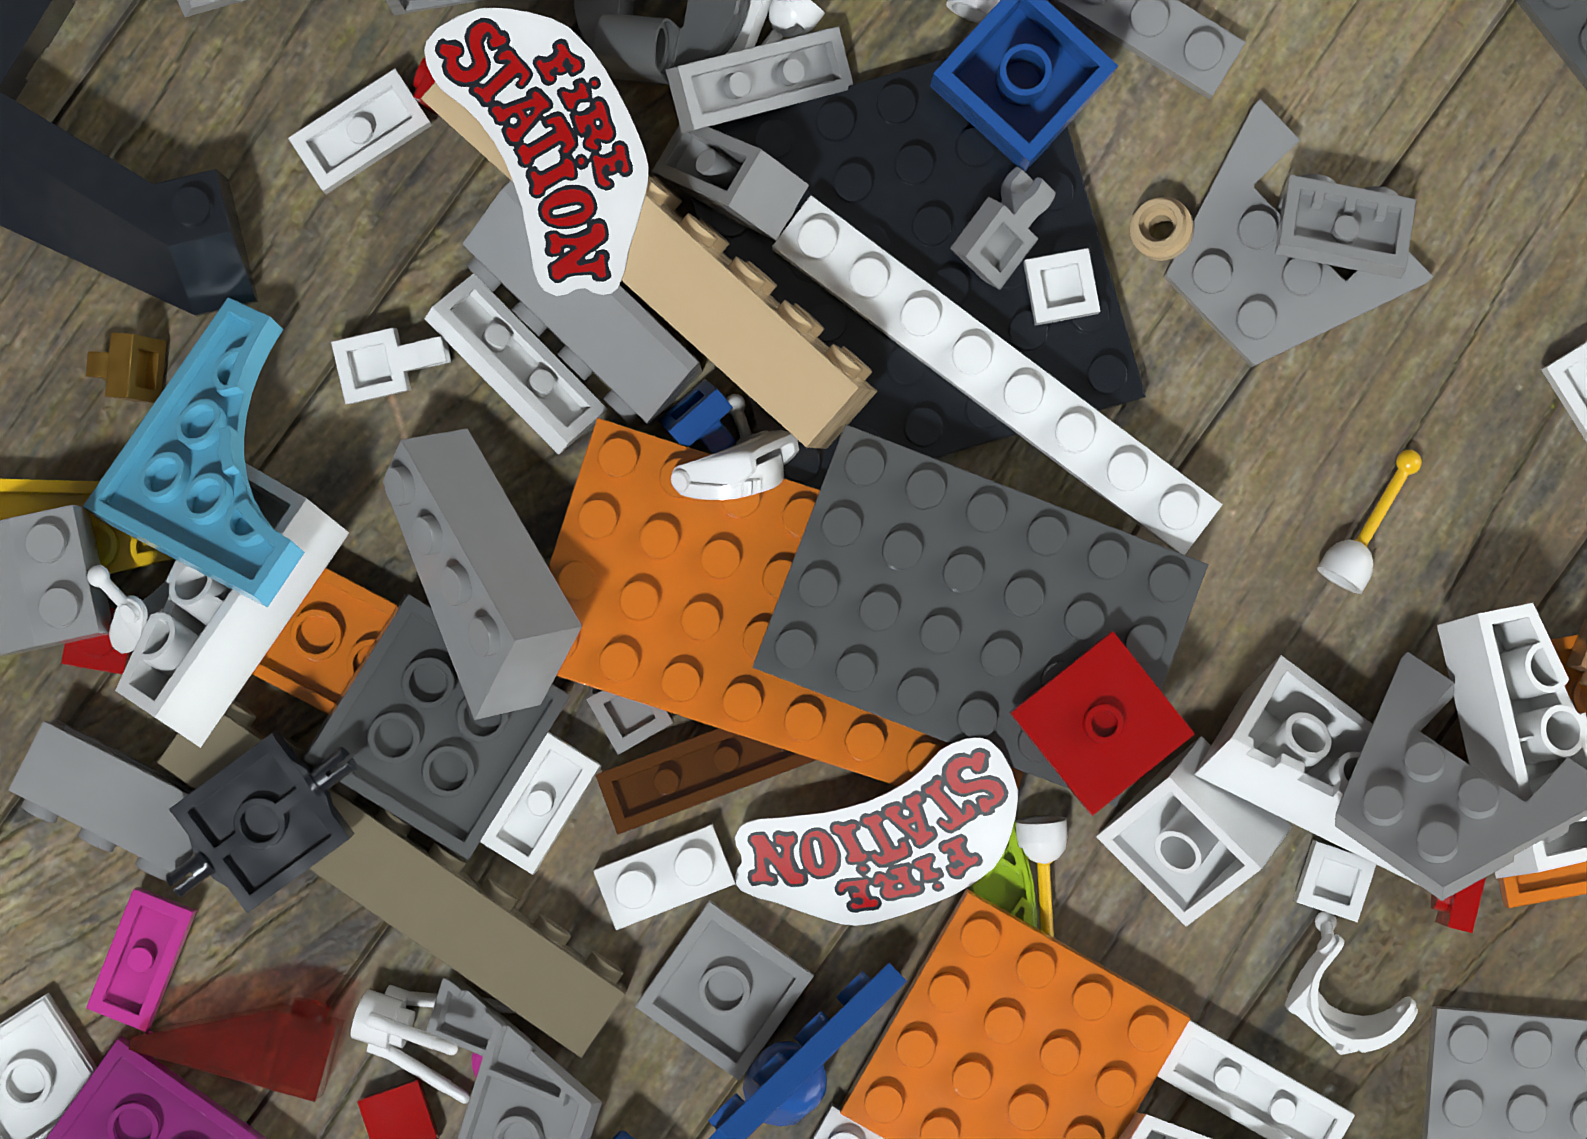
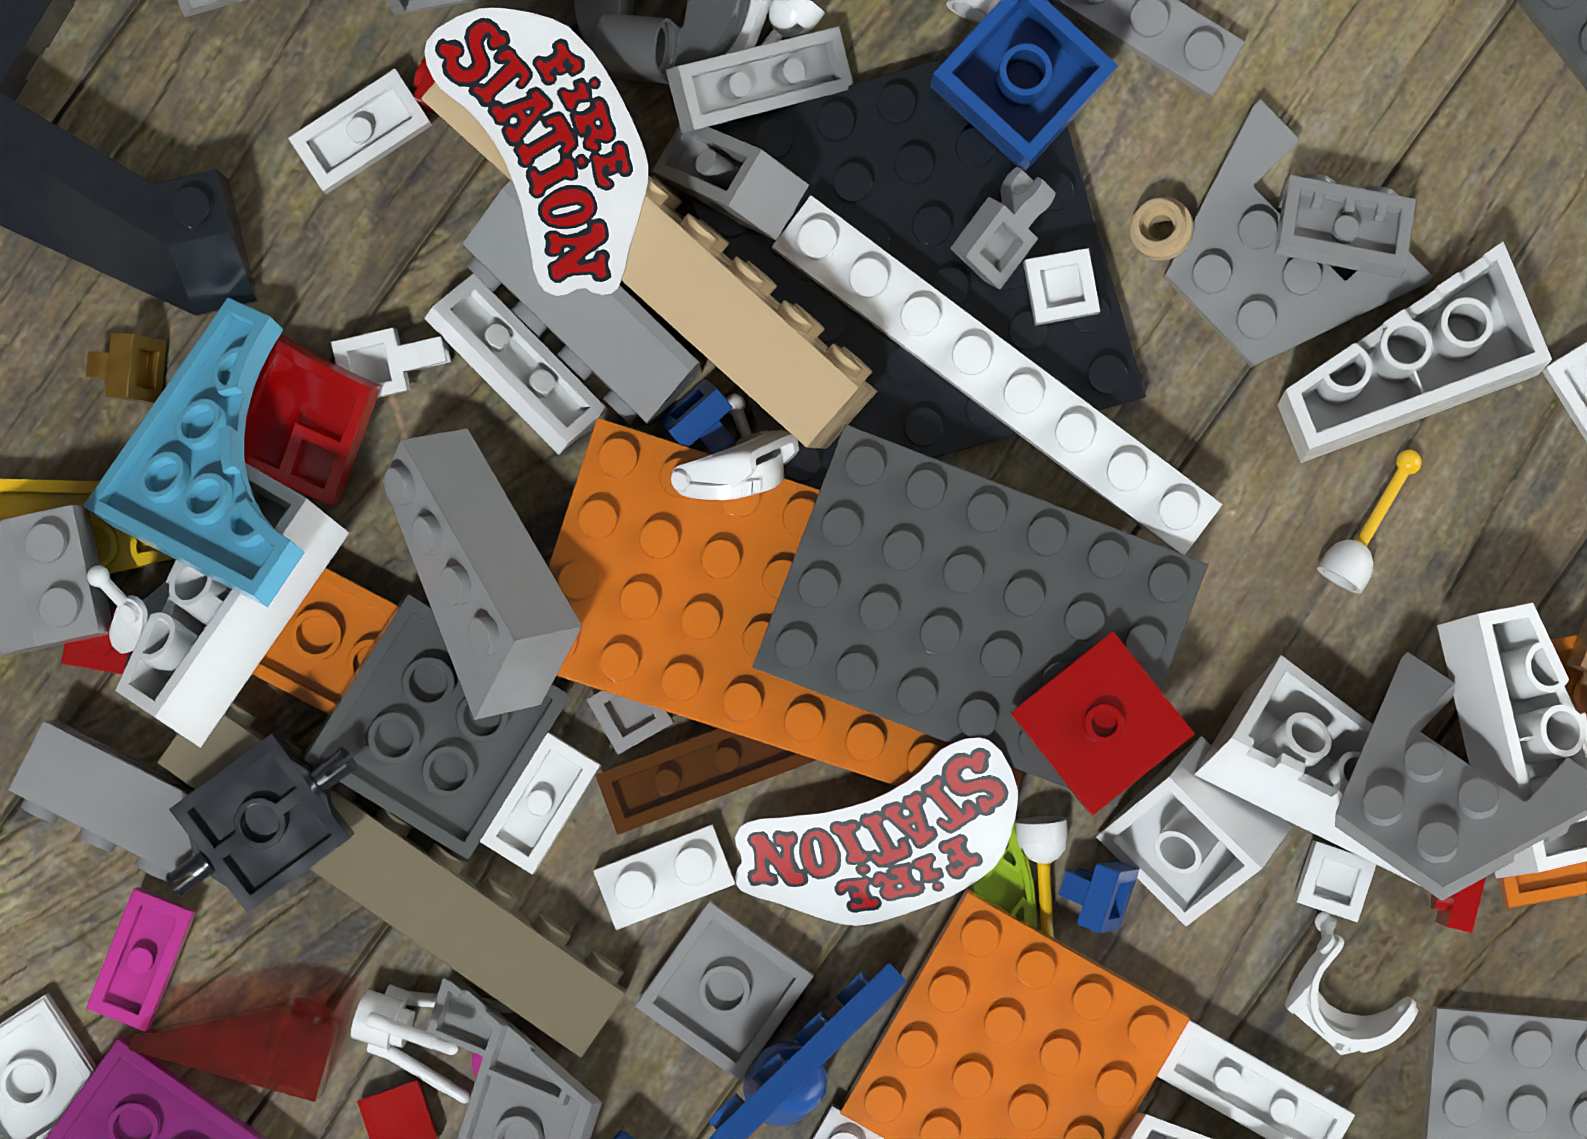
none -> red plate [244,334,381,506]
none -> blue tile [1058,860,1140,933]
none -> white wedge [1278,242,1552,463]

